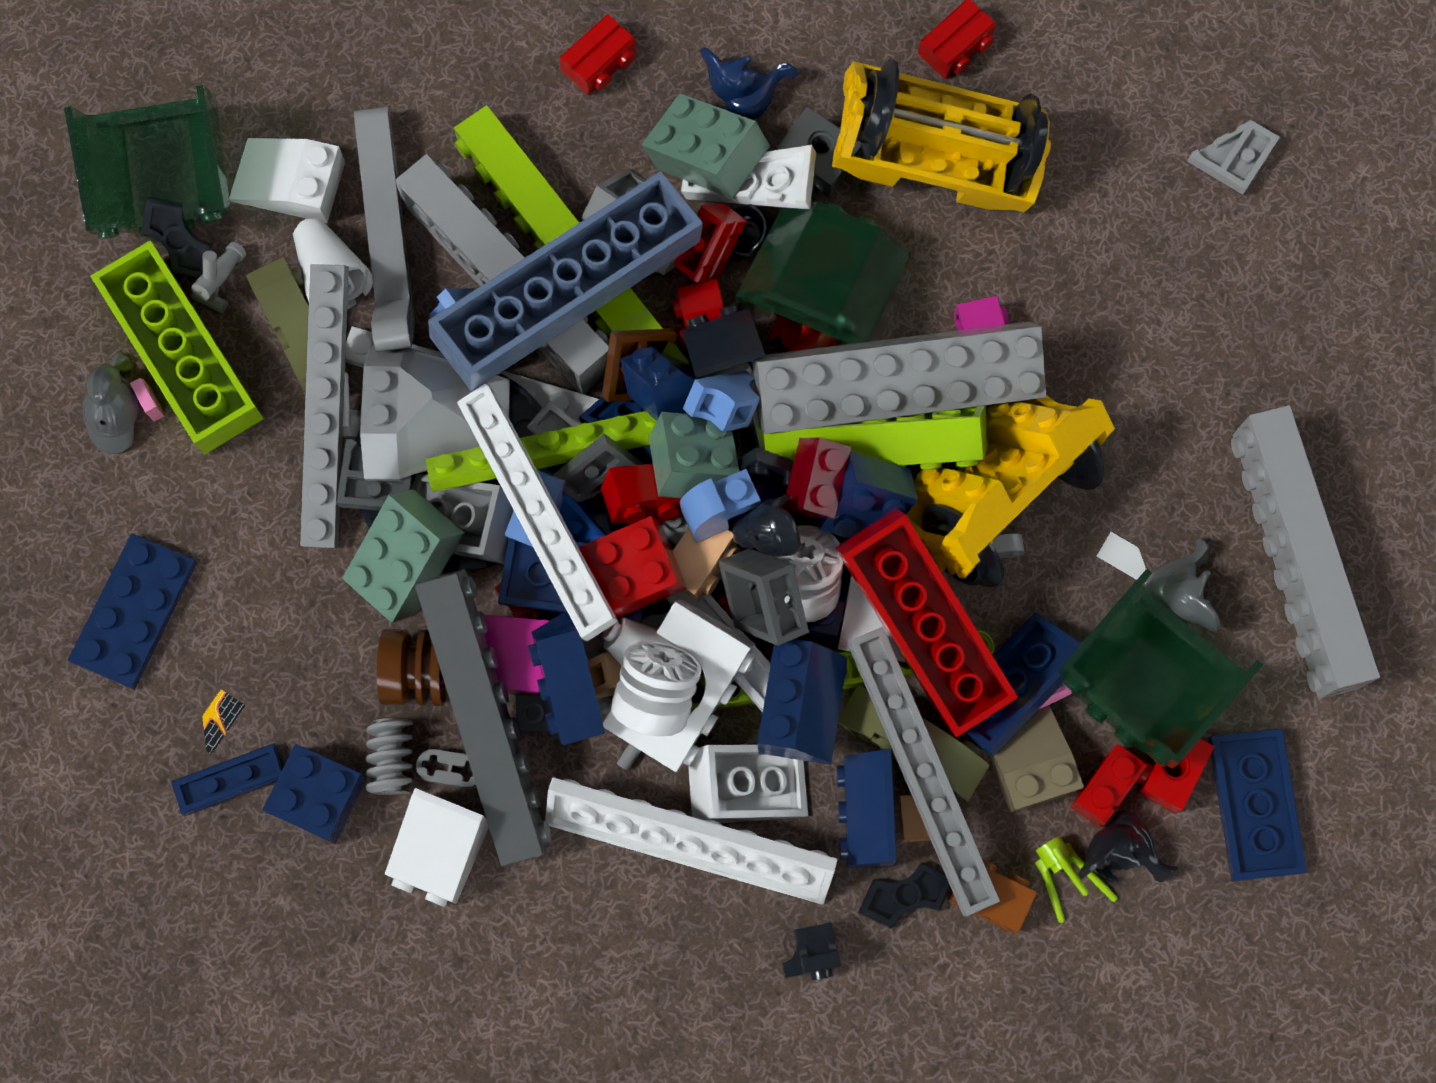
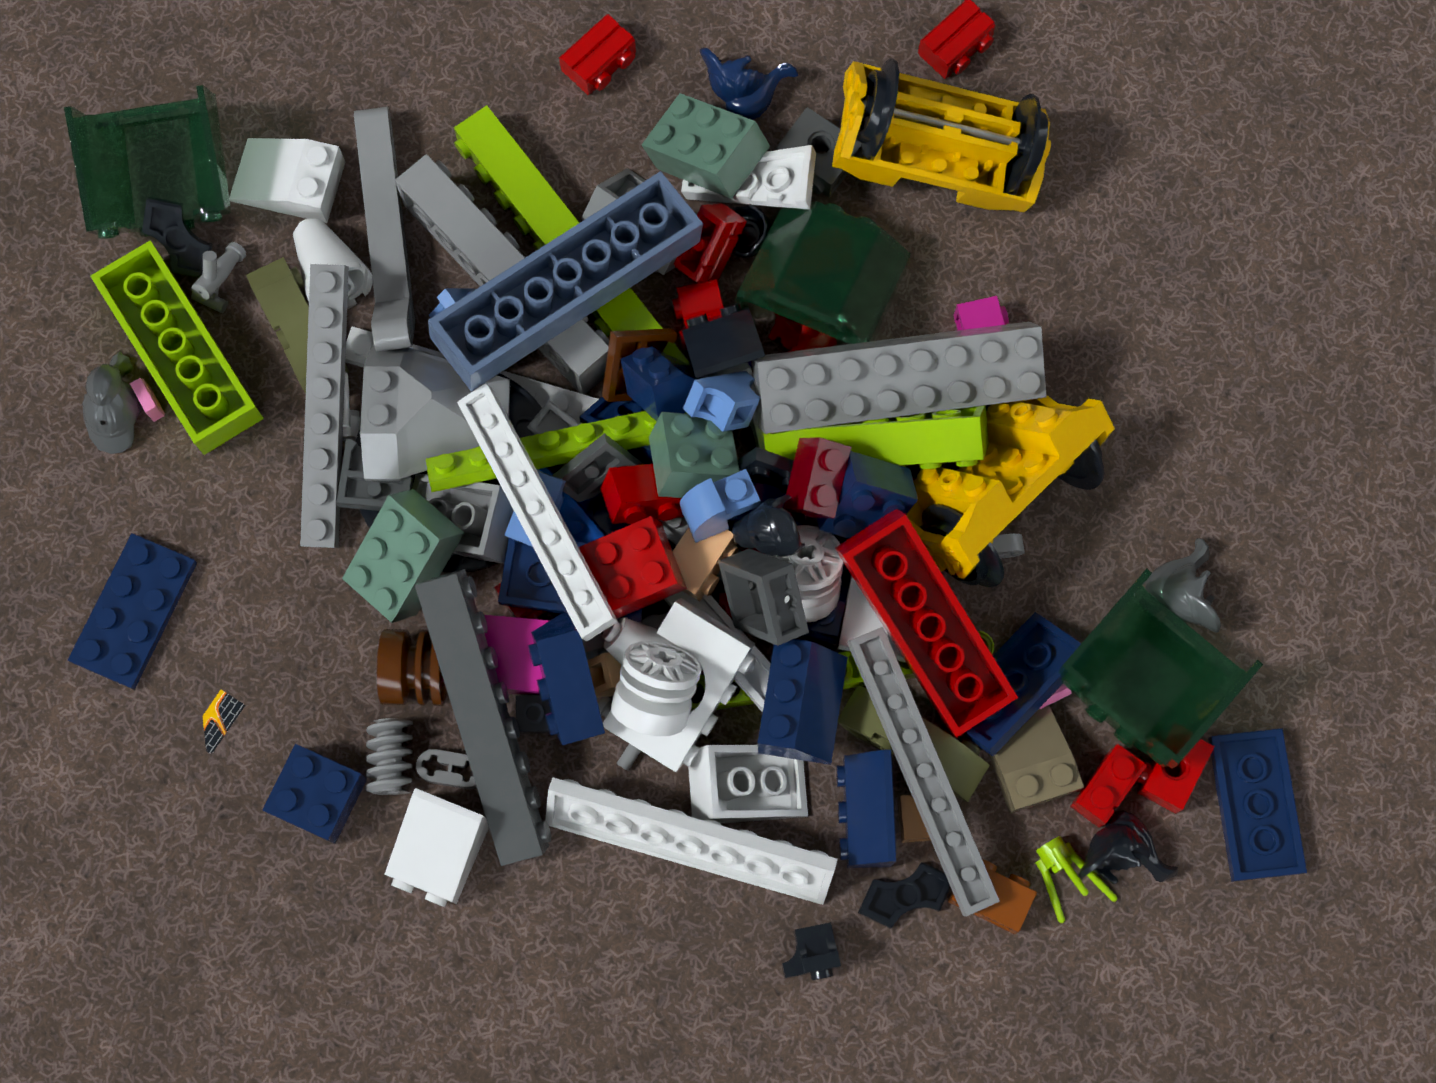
dark blue tile [171,743,283,816] -> none
white sticker [1097,532,1149,584] -> none
light grey wing [1187,120,1280,195] -> none
light grey brick [1231,405,1380,700] -> none

